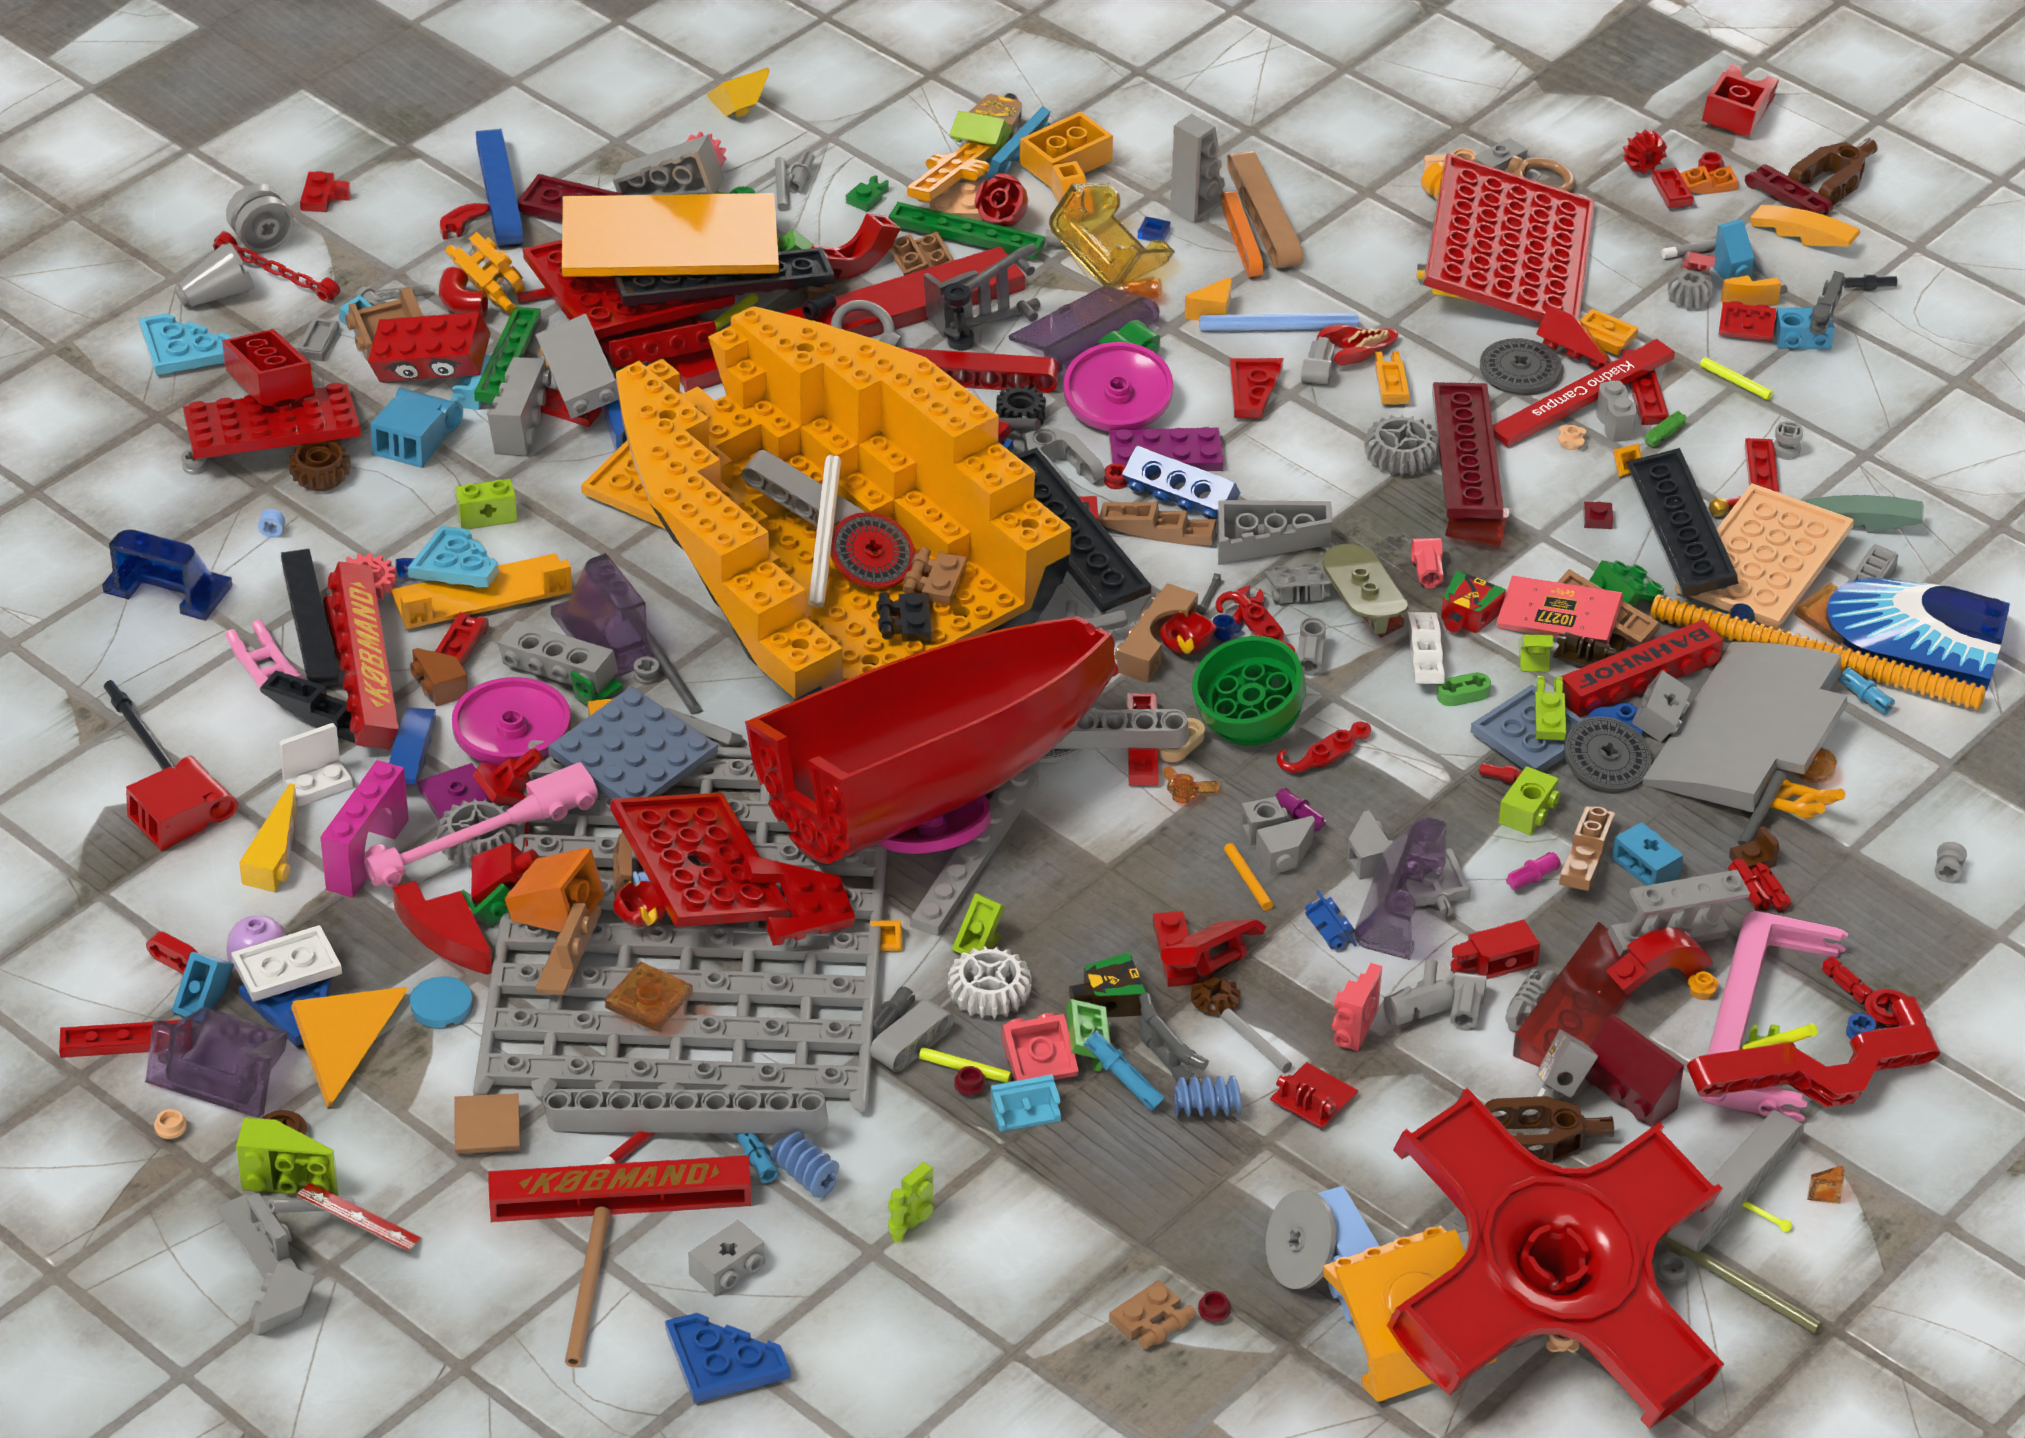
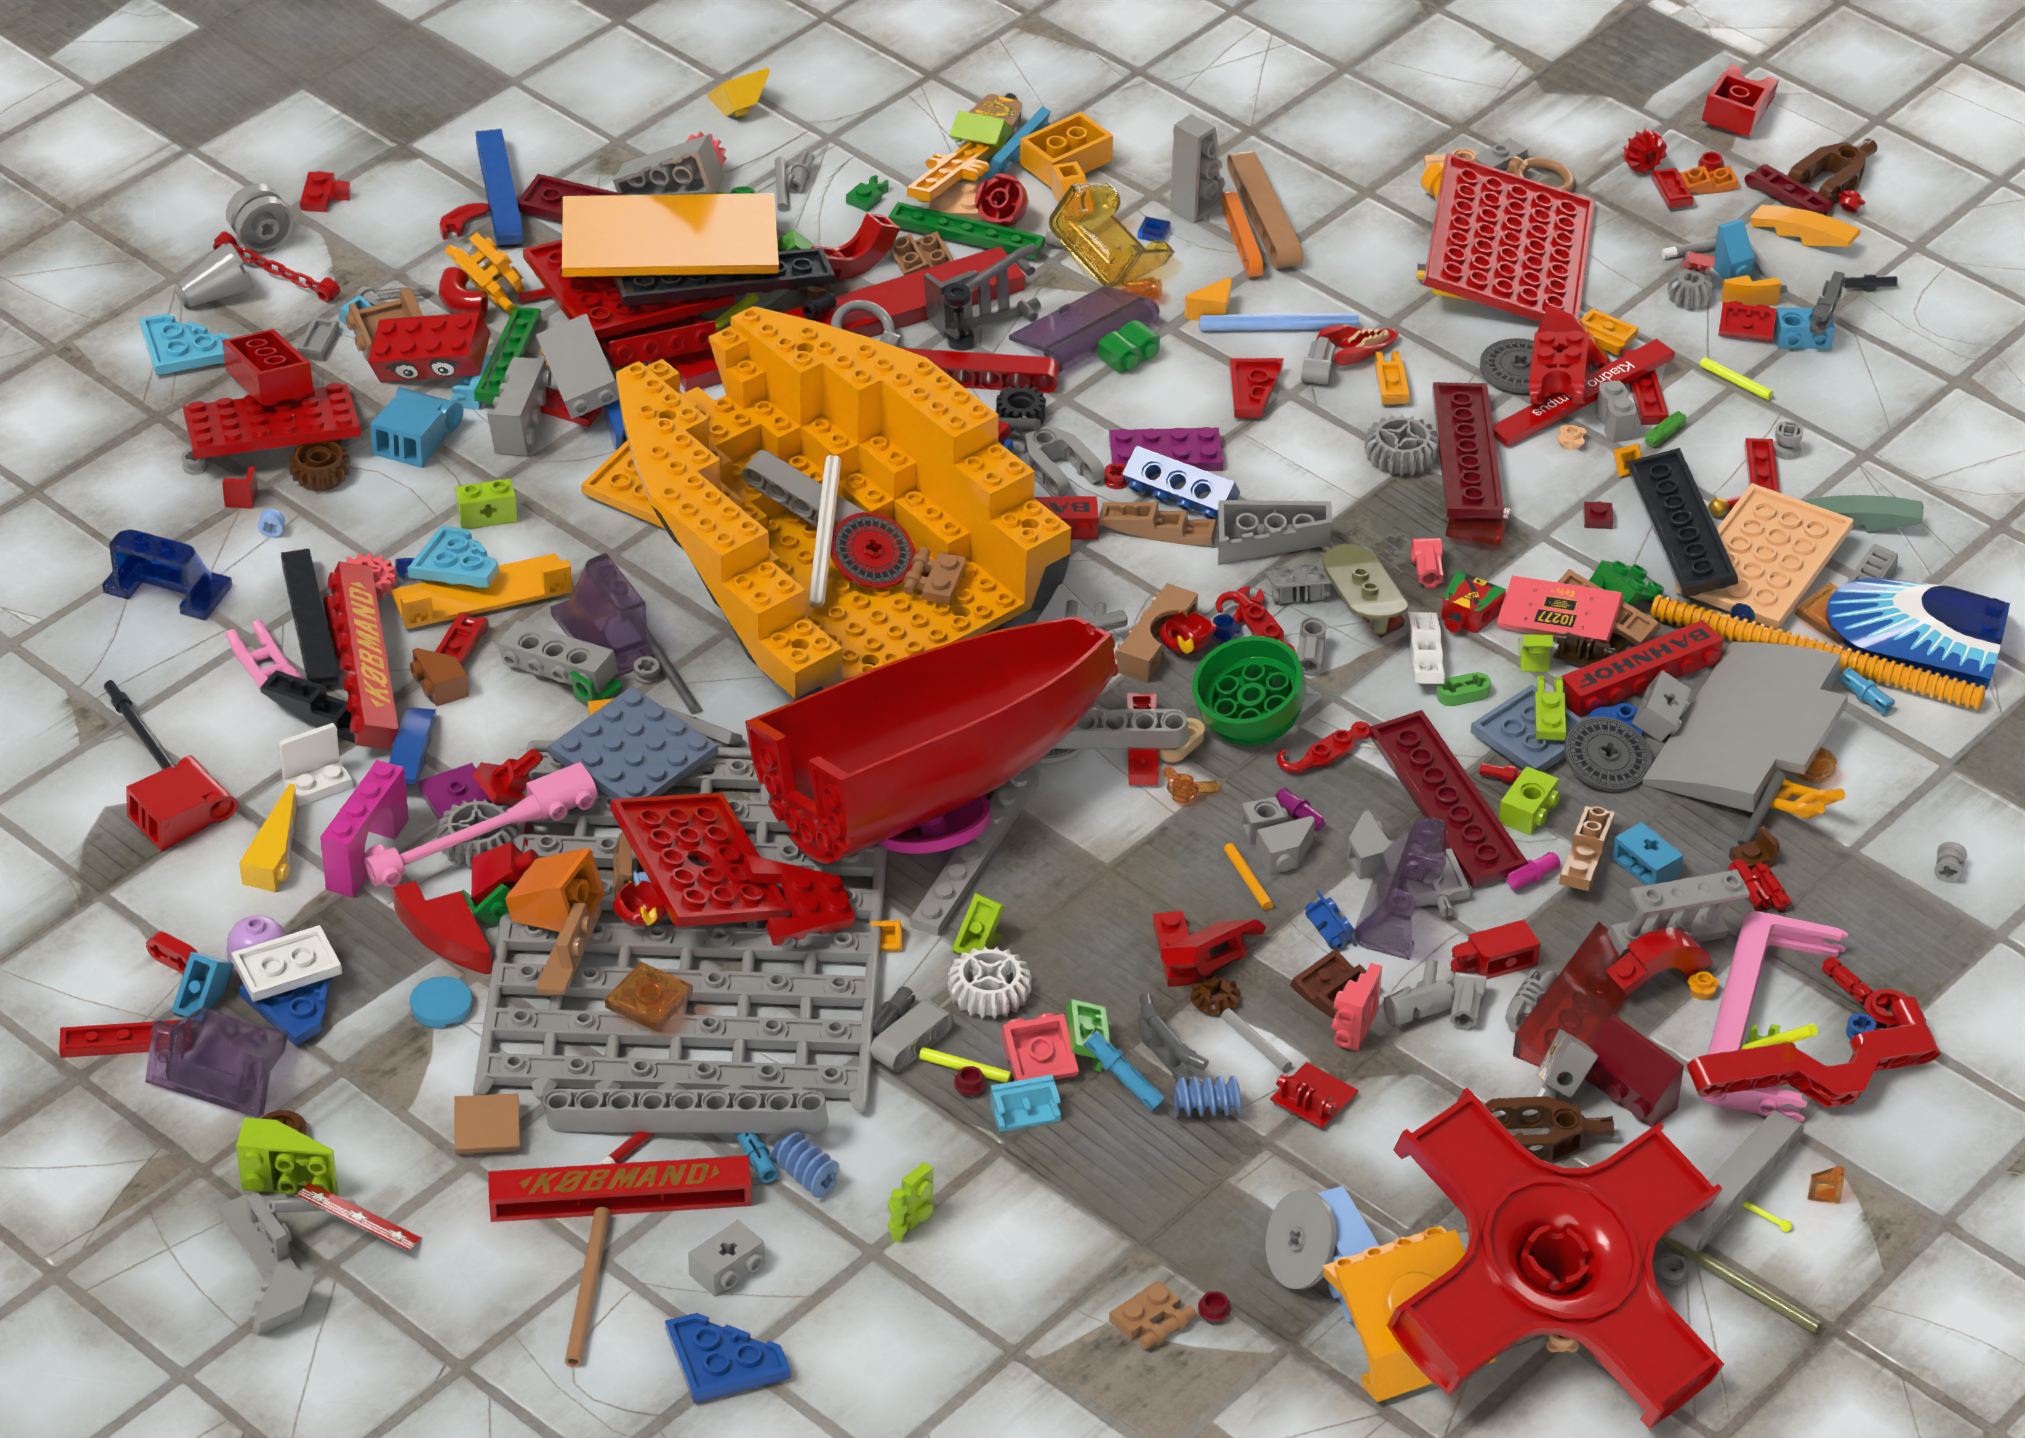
light nougat plate [154,1109,187,1139] -> none
light orange tile [291,986,407,1108] -> none
dark pink dish [452,677,571,765] -> none
black plate [876,592,932,642] -> none
black plate [1015,447,1152,613] -> none
dark pink dish [1064,342,1173,431] -> none
torso [1069,952,1146,1017] -> none
dark grey hinge [1197,573,1221,615] -> none
none -> red panel [222,466,258,509]
none -> copper slope [1290,949,1366,1018]
none -> dark red plate [1369,710,1528,888]
none -> red brick [1529,331,1591,404]
none -> red plate [1837,190,1866,213]

